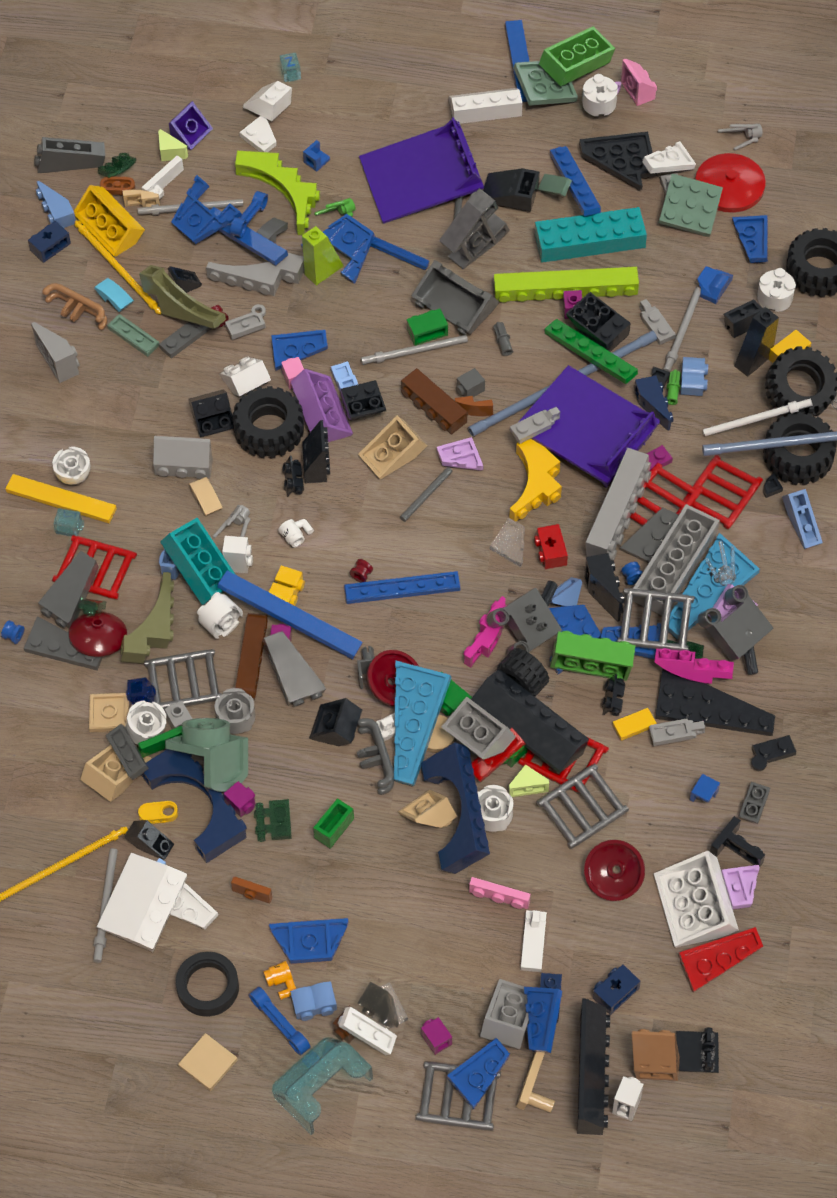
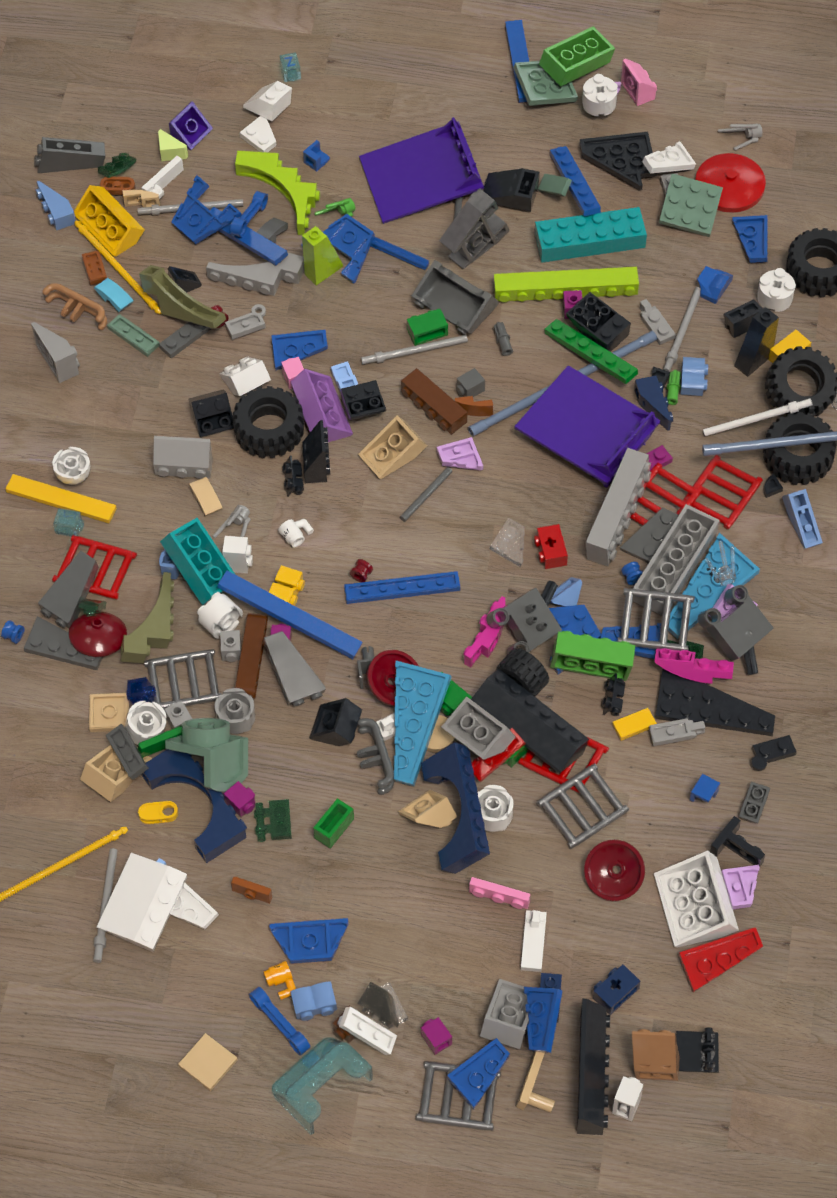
dark blue brick [28,221,71,263] -> none
black slope [124,820,174,860] -> none
black tyre [176,952,239,1017] -> none
white slope [449,88,522,124] -> none
yellow arch [509,439,562,523] -> none
yellowish green slope [509,765,549,797] -> none
light grey hinge [510,407,560,444] -> none
black slope [584,553,625,622] -> none
none -> dark orange plate [82,250,107,285]
none -> light grey brick [220,630,241,662]

